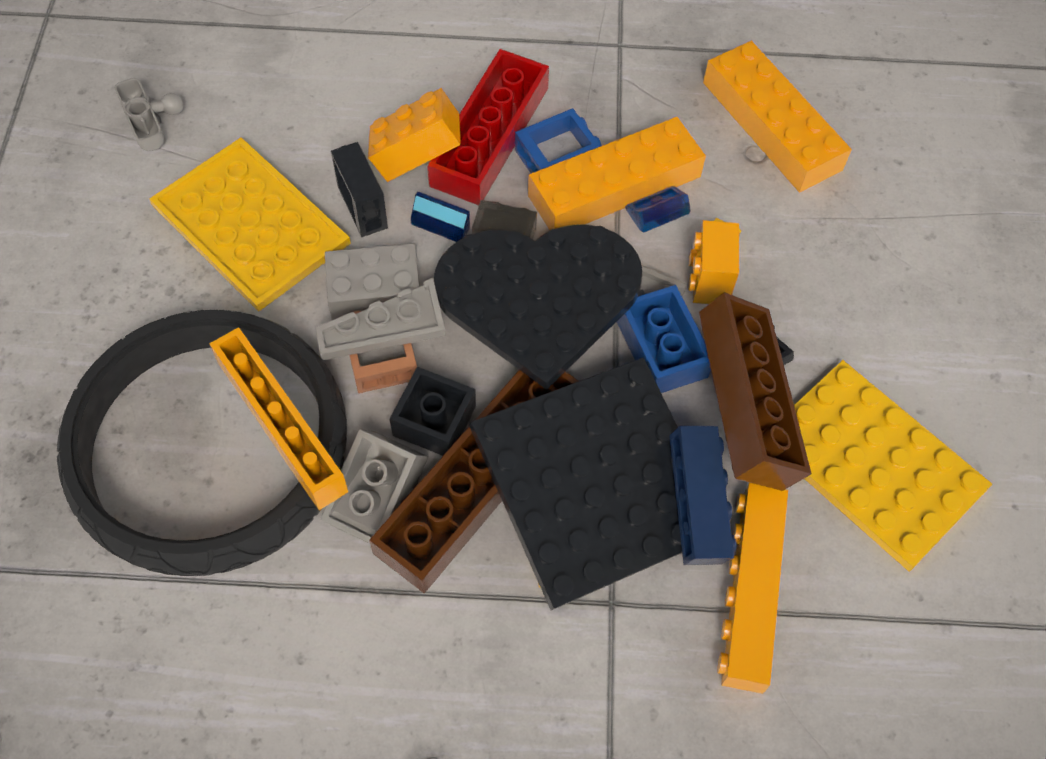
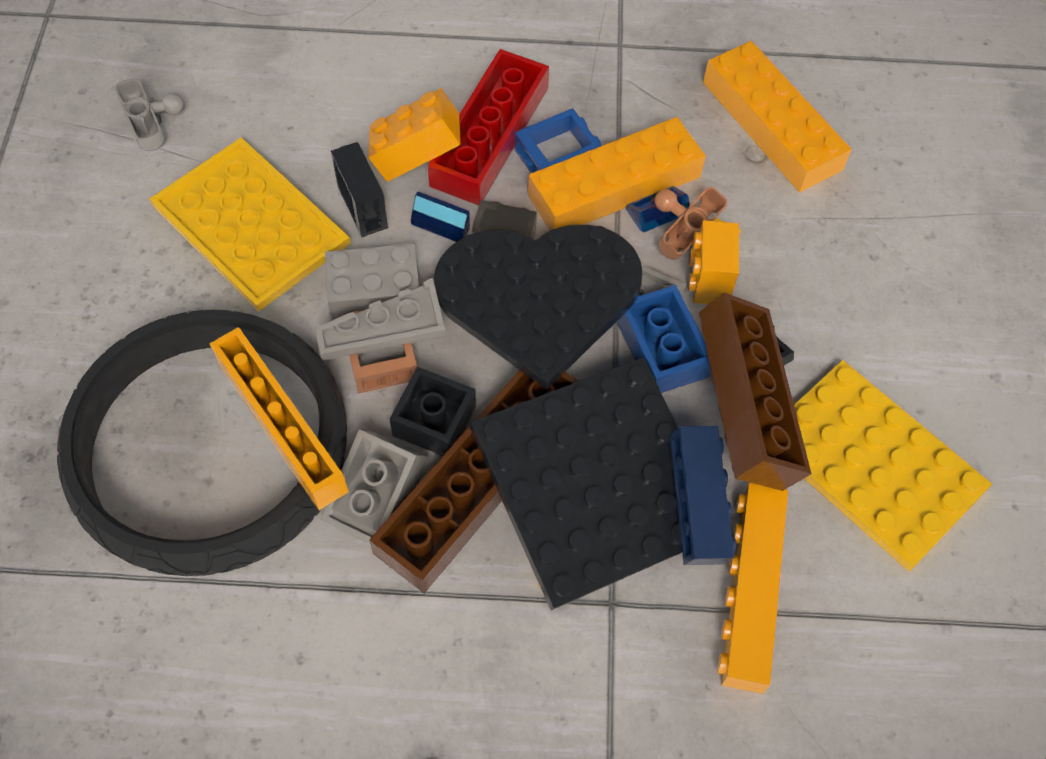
none -> nougat piece [655,187,727,260]

